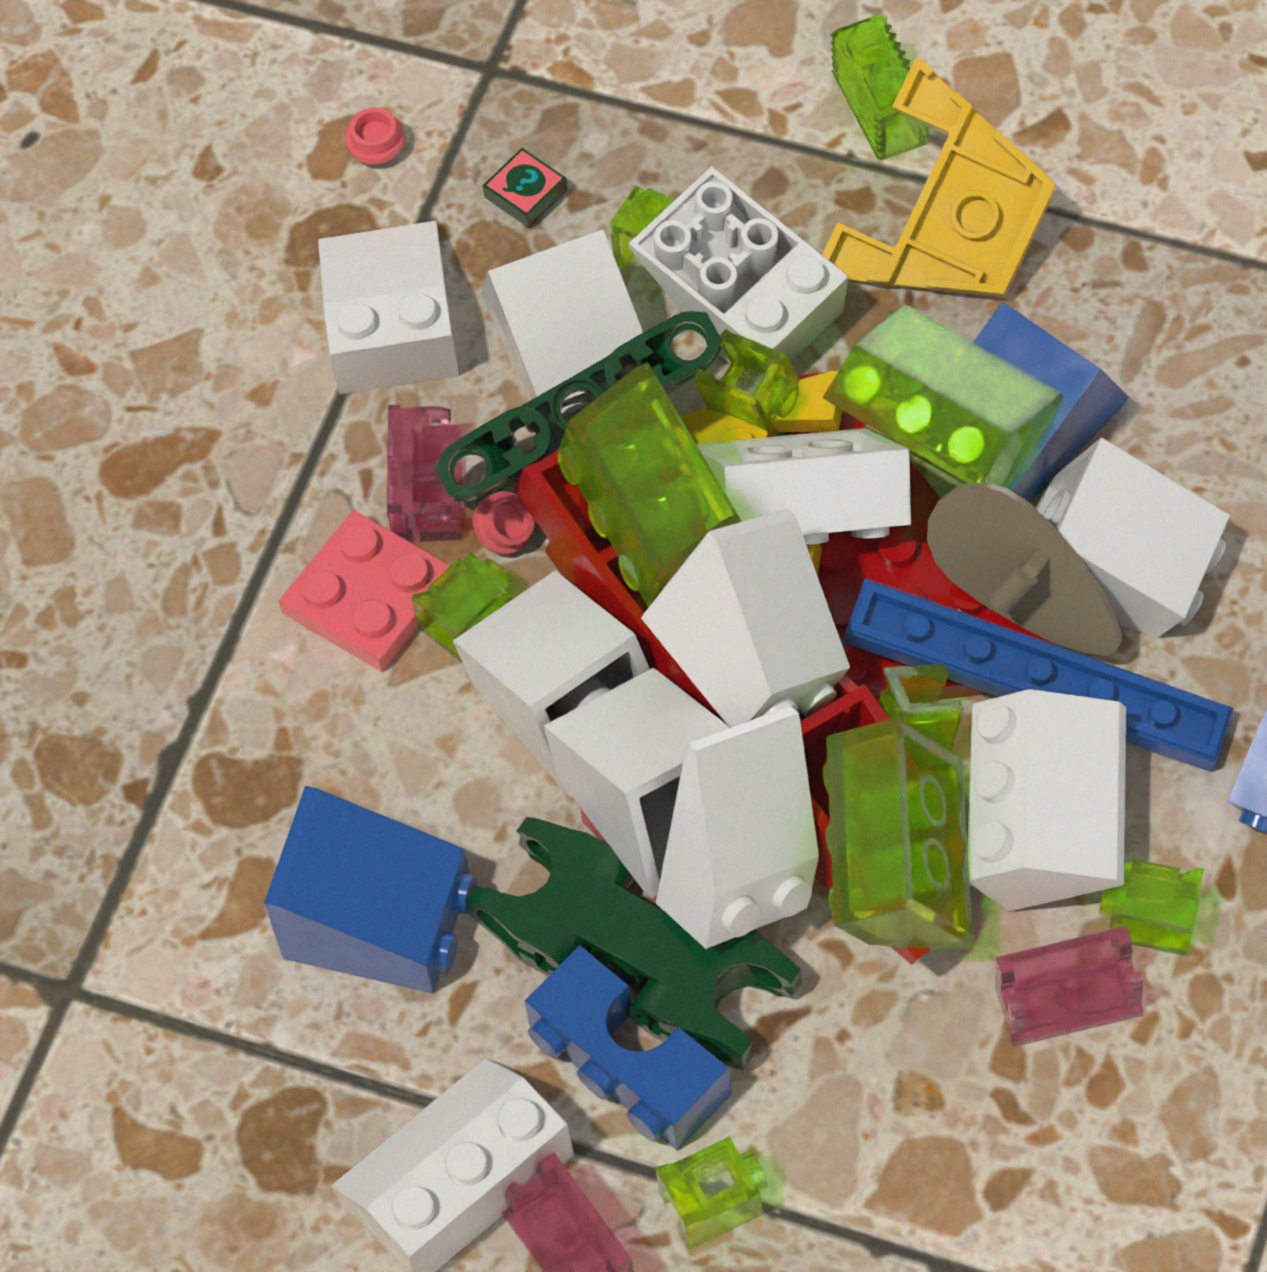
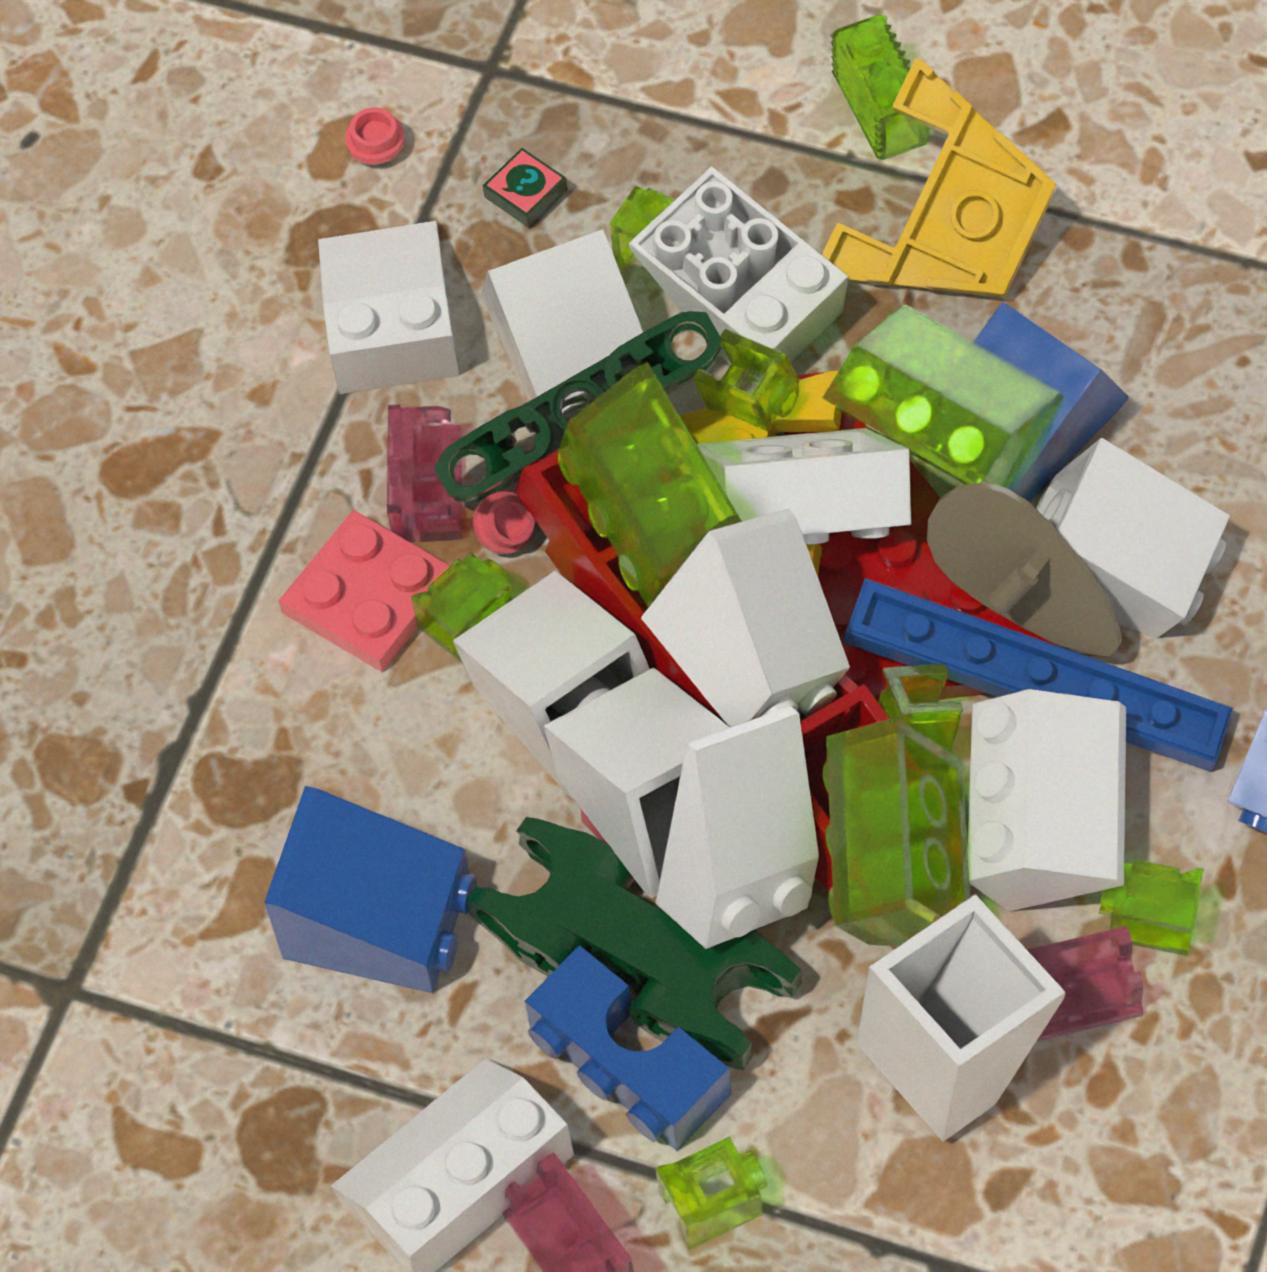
none -> white slope [856,894,1066,1142]

